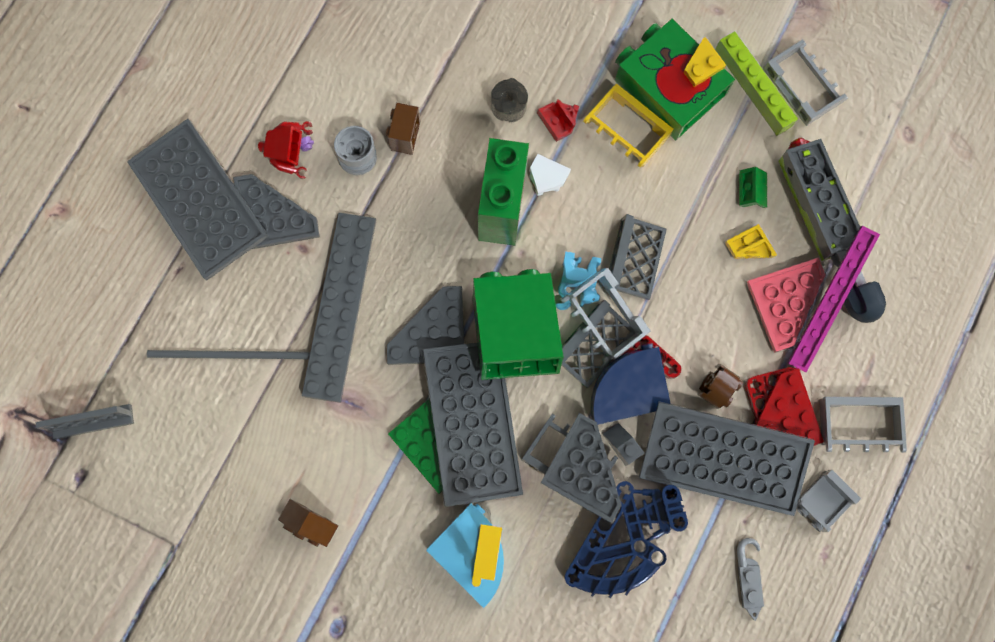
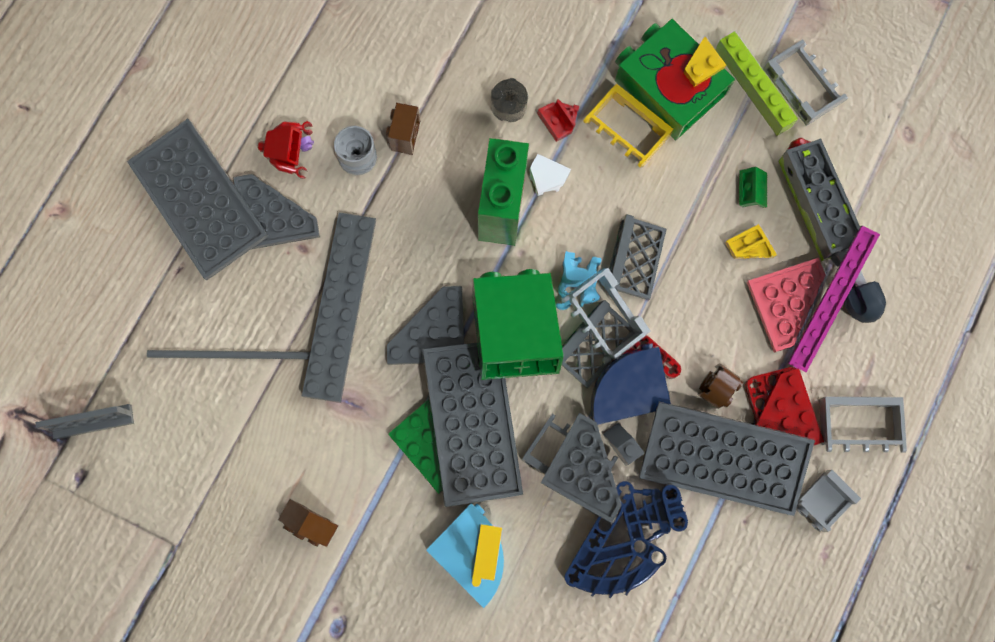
light grey plate [737,538,764,621] -> none

